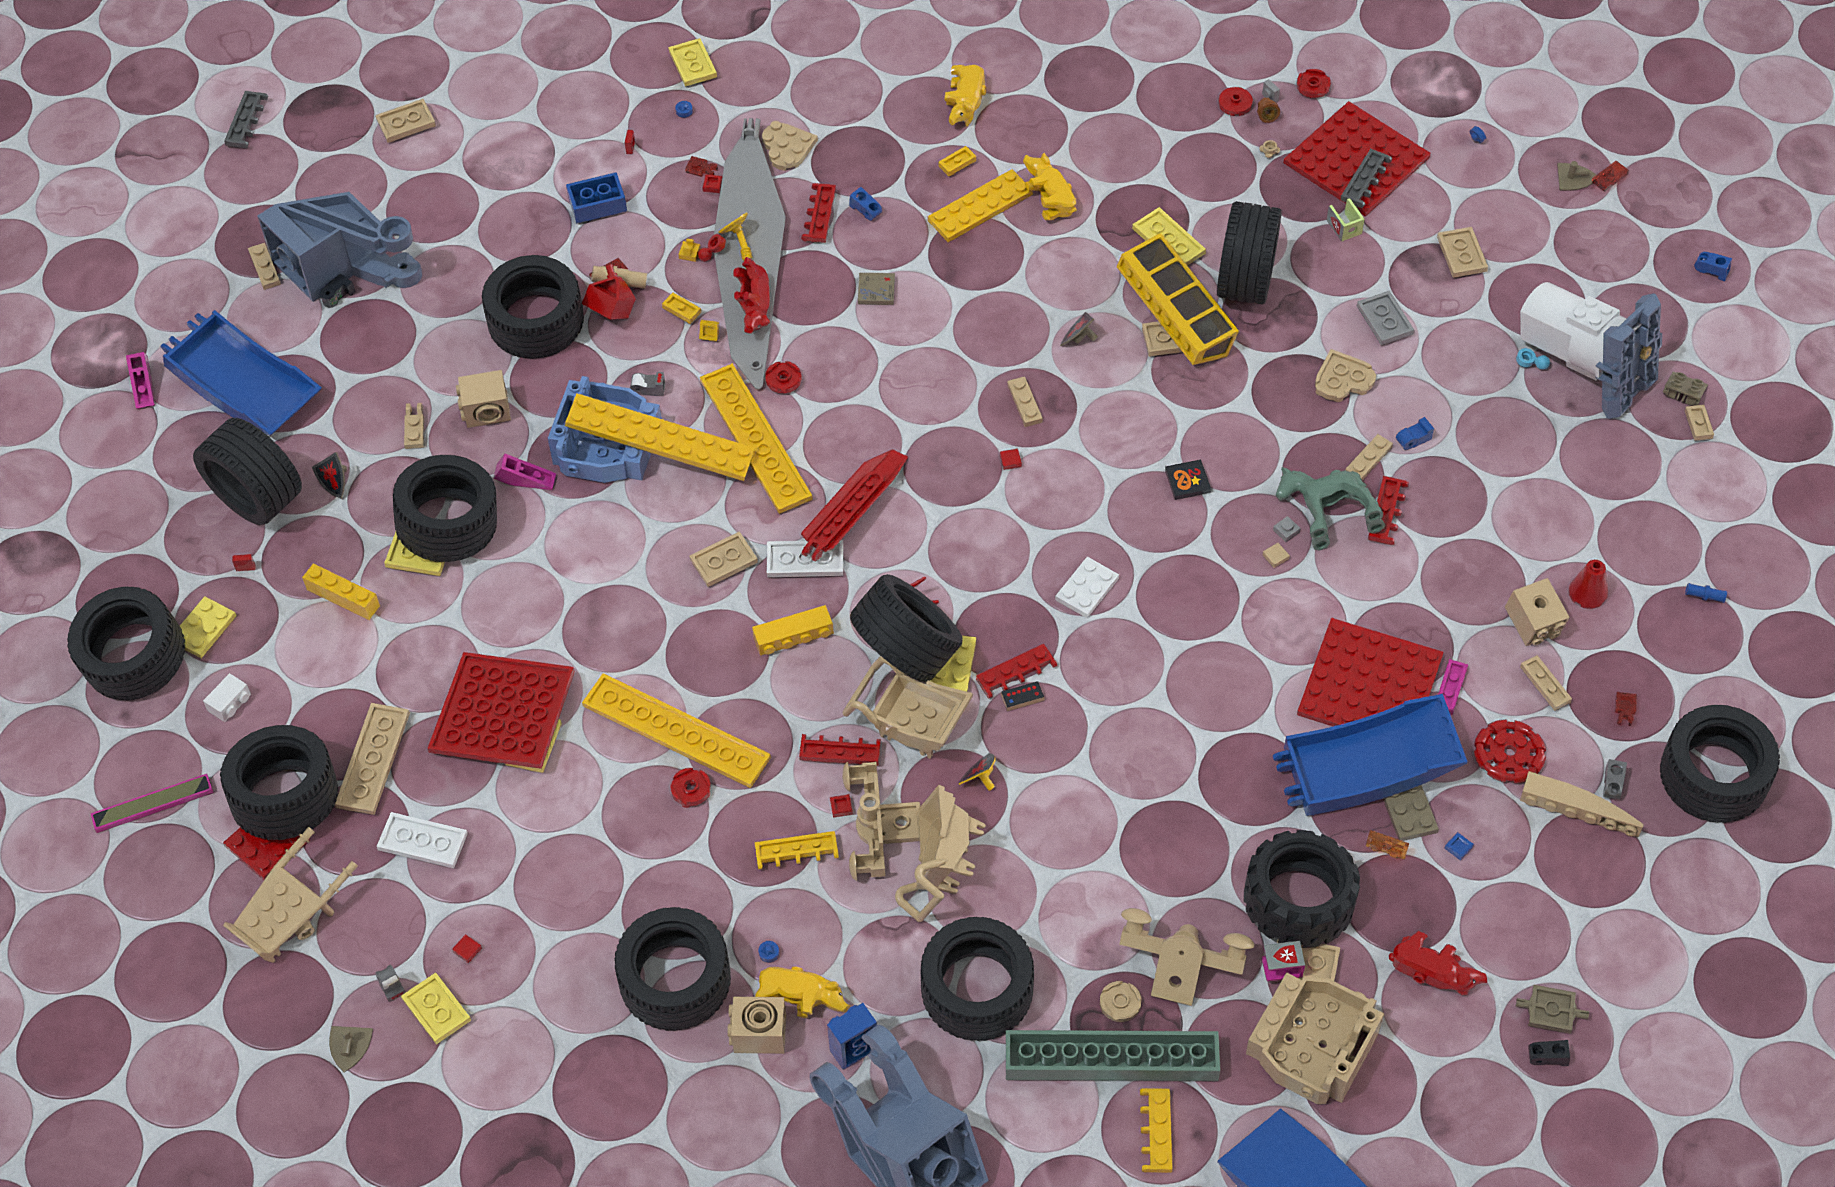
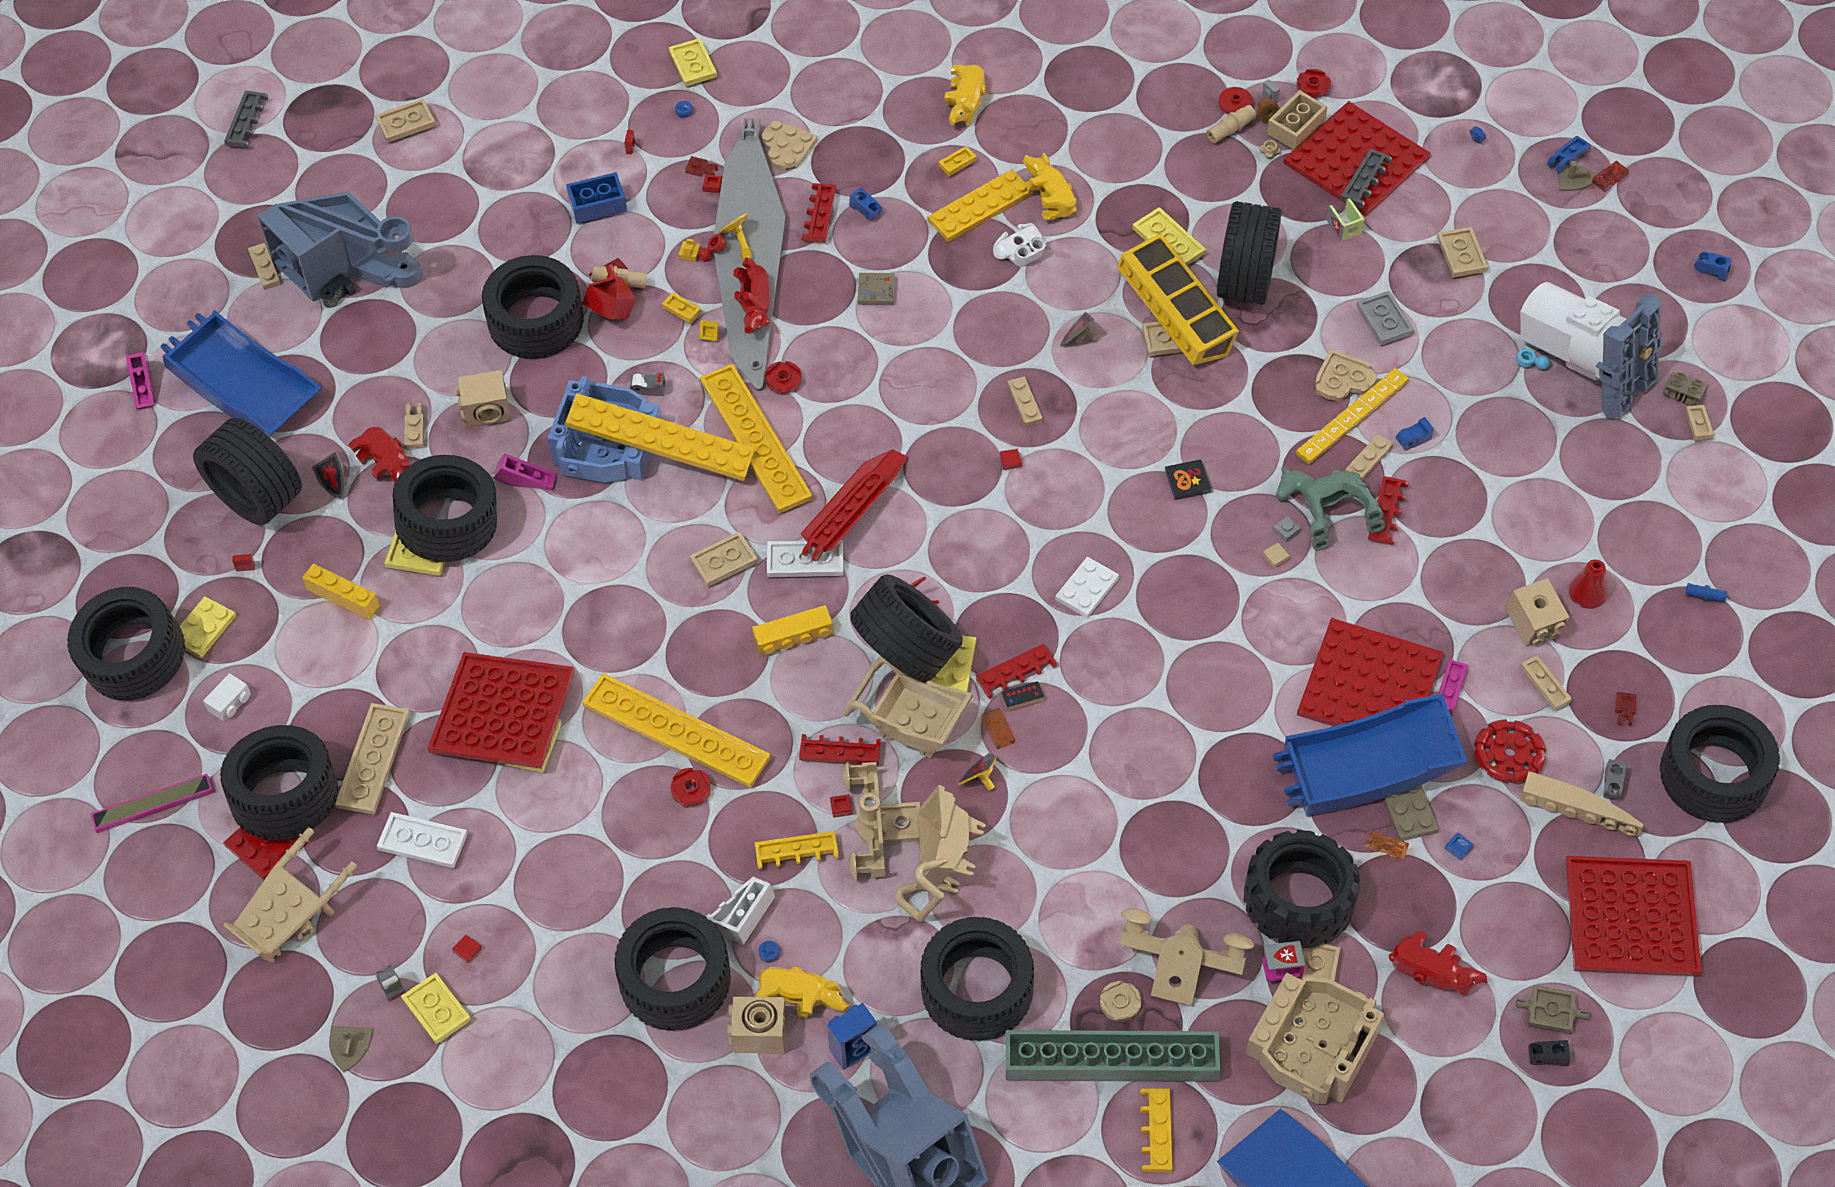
none -> red animal [348,426,411,483]
none -> white wedge [706,877,775,945]
none -> clear orange plate [981,708,1015,750]
none -> white piece [993,223,1046,267]
none -> tan piece [1206,105,1256,144]
none -> tan brick [1267,90,1327,150]
none -> yellow tile [1296,368,1409,465]
none -> blue hinge [1547,136,1591,172]
none -> red plate [1565,856,1702,976]

